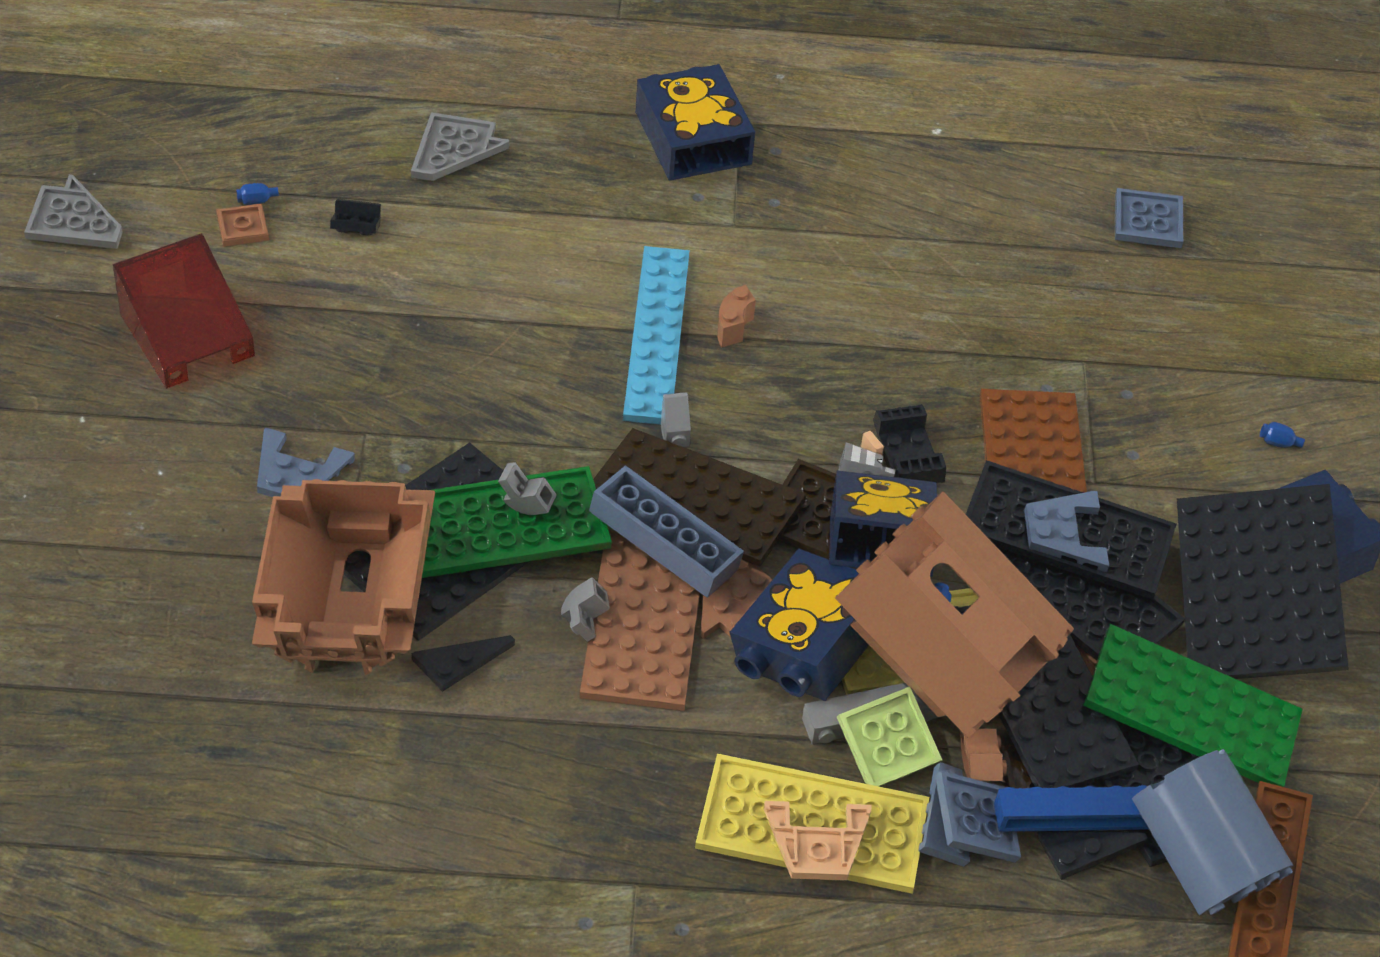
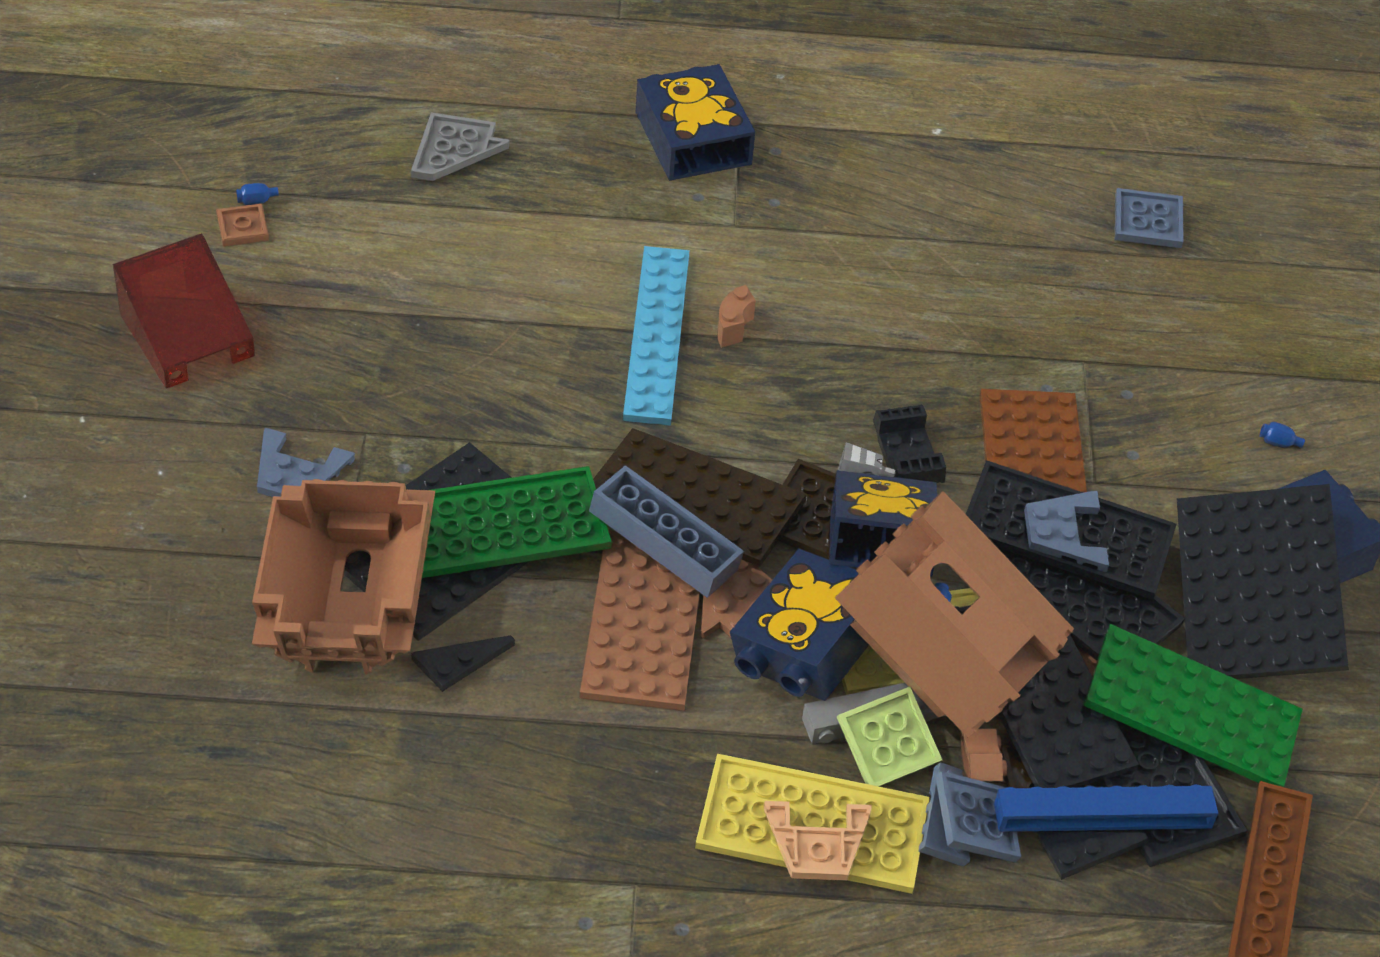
light grey wing [24,174,123,249] -> none
black bracket [330,199,381,236] -> none
light grey brick [498,462,557,515] -> none
light grey brick [561,577,610,642] -> none
light grey slope [661,392,691,447] -> none
light nougat tile [861,431,884,455] -> none
sand blue cylinder [1132,749,1293,915] -> none

